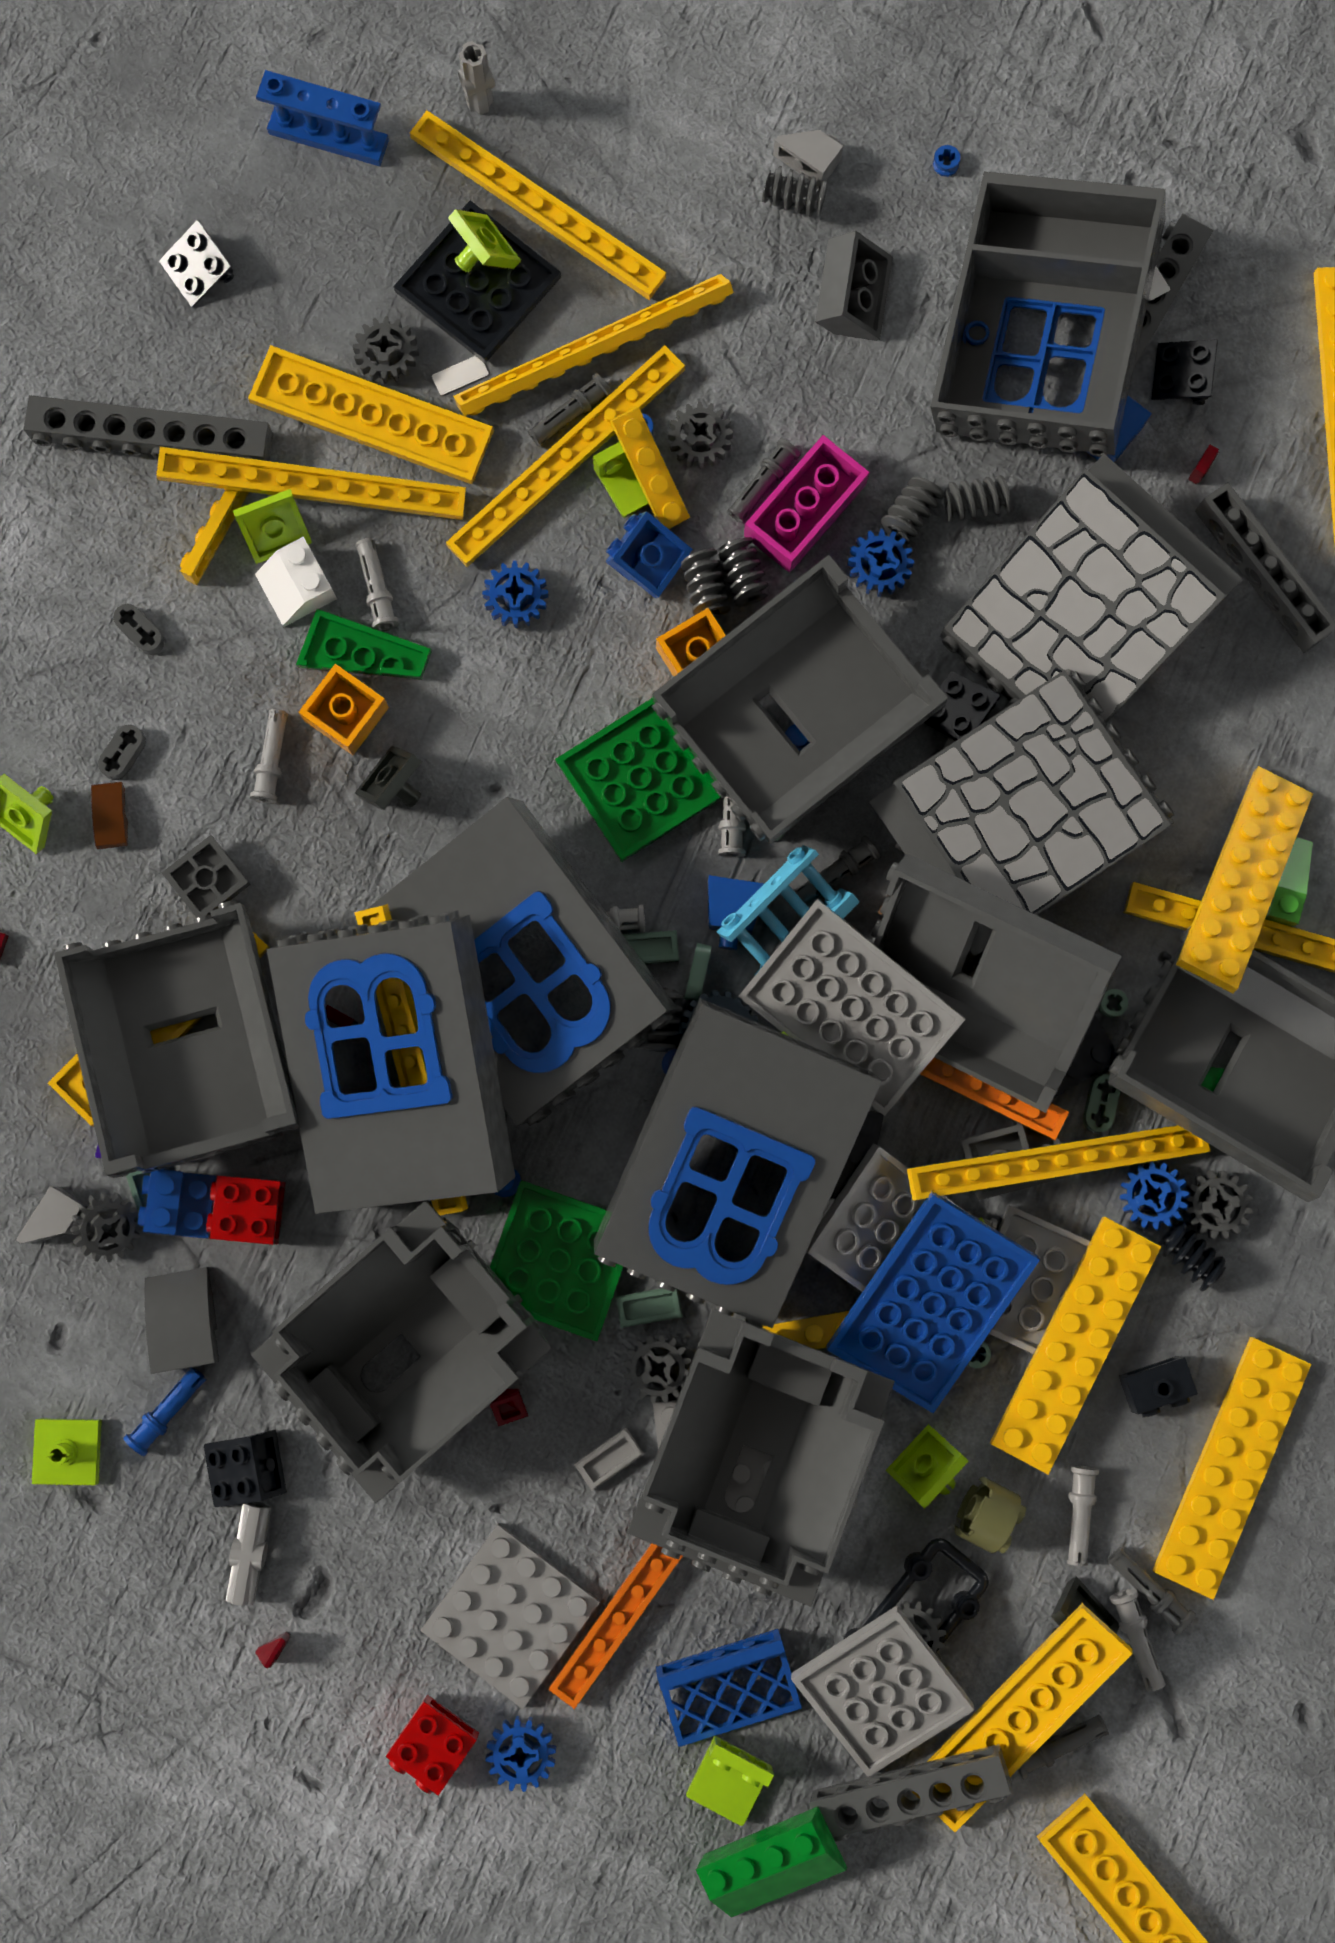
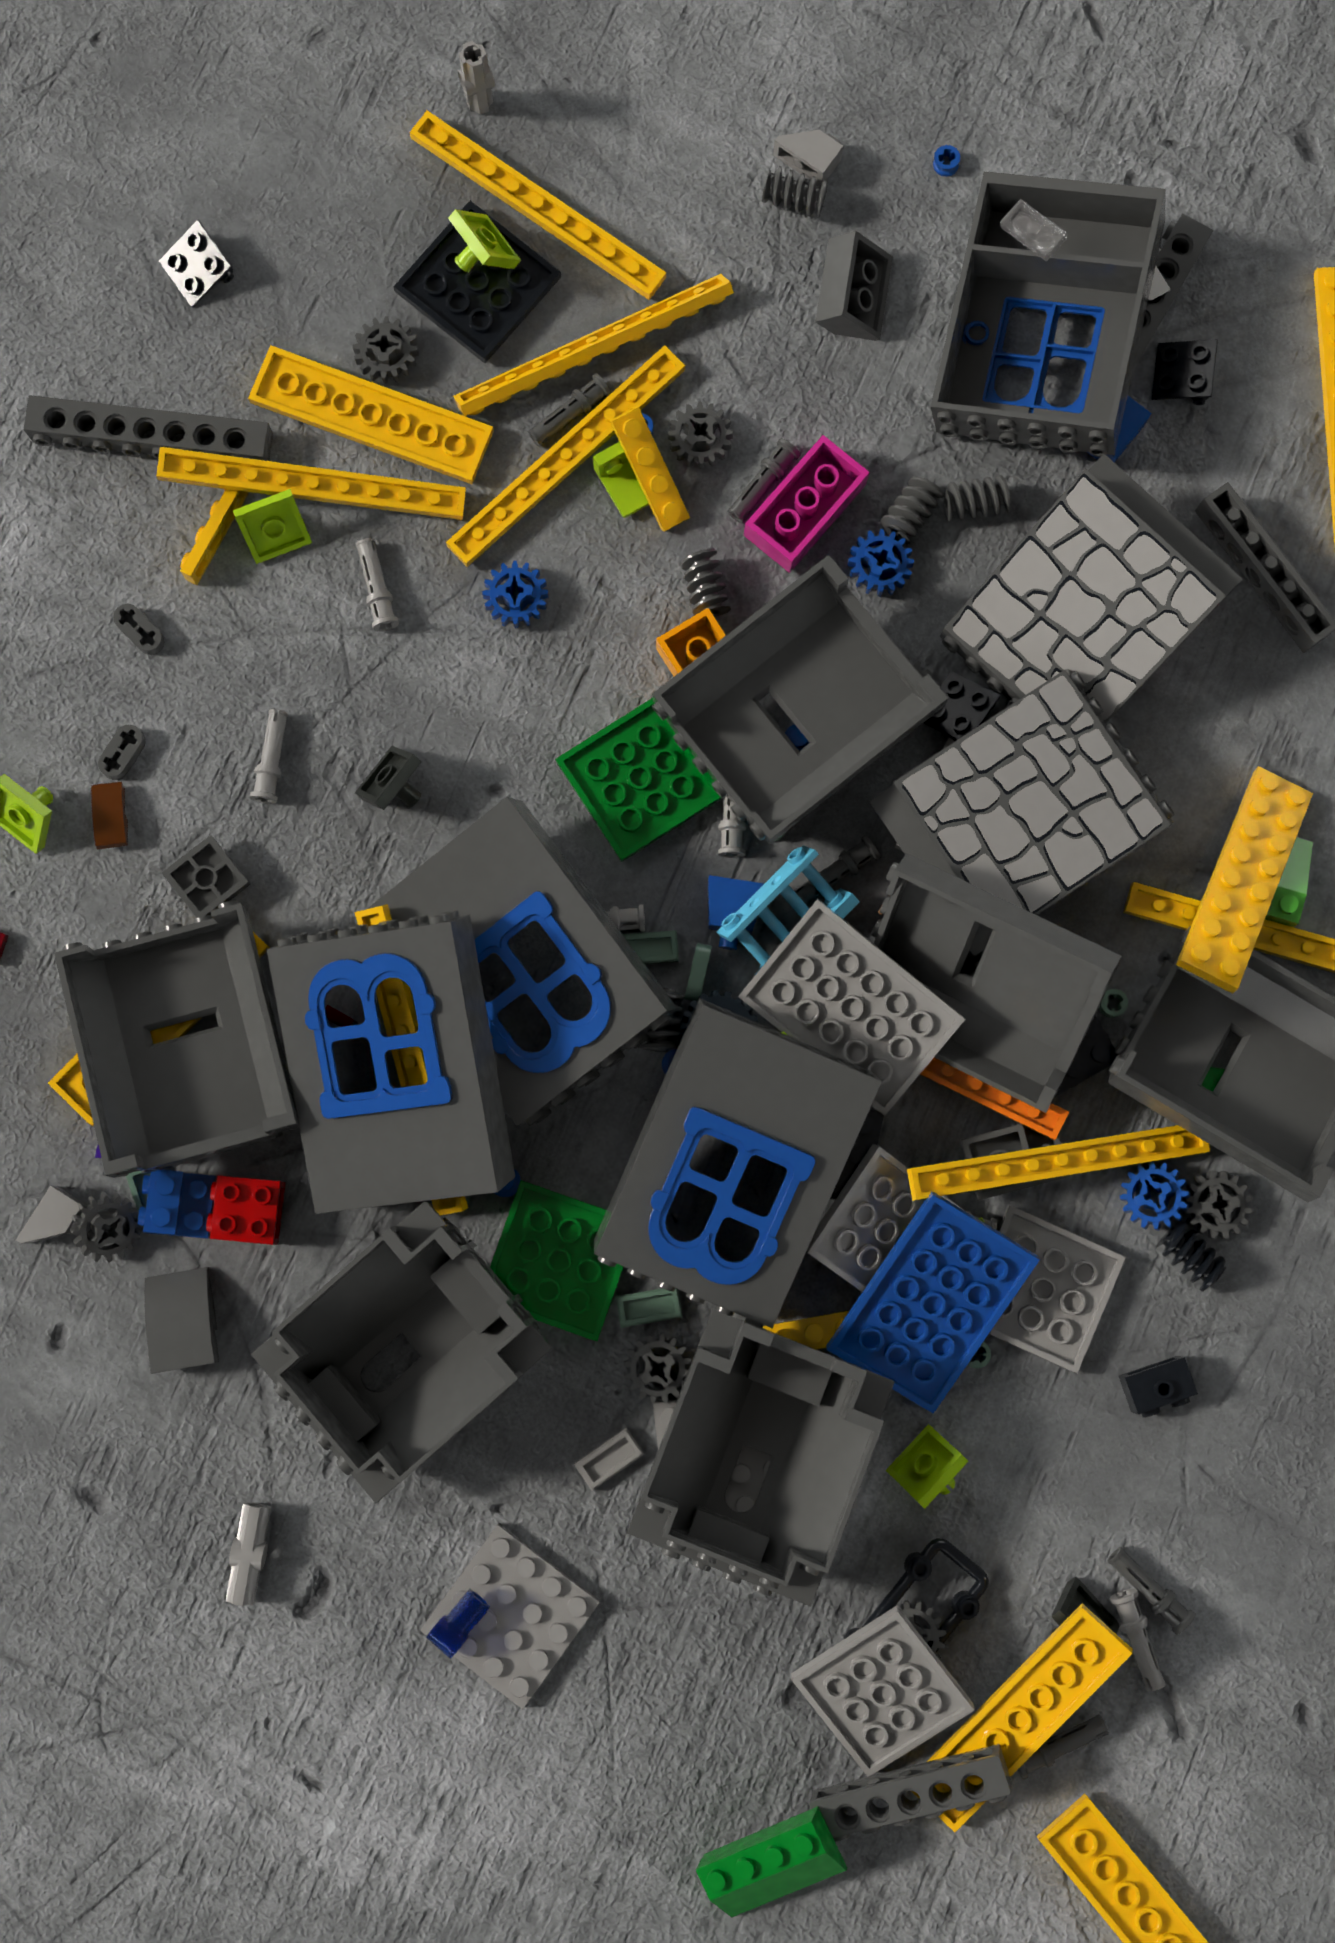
lime tile [32,1418,102,1485] -> none
blue pin [123,1367,207,1456] -> none
black bracket [204,1430,287,1507] -> none
white slope [255,537,337,627] -> none
dark red slope [255,1632,291,1669] -> none
blue fence [256,70,389,166] -> none
green wing [296,609,432,680] -> none
light orange brick [298,664,389,755] -> none
red brick [385,1695,479,1796] -> none
white sticker [432,356,489,395] -> none
blue gear [485,1716,556,1792] -> none
dark red slope [490,1389,528,1427] -> none
orange plate [549,1543,682,1709] -> none
blue plate [606,511,693,598] -> none
blue fence [656,1629,802,1747] -> none
lime bracket [686,1736,774,1826] -> none
dark grey piece [718,537,769,607] -> none
olive brick [954,1476,1026,1553] -> none
yellow plate [990,1217,1162,1475] -> none
light grey pin [1067,1465,1099,1567] -> none
sand green beam [1083,1074,1120,1133] -> none
yellow plate [1152,1337,1312,1600] -> none
dark red tile [1188,444,1219,485] -> none
none -> clear blue piece [426,1588,490,1659]
none -> clear plate [1000,199,1067,262]

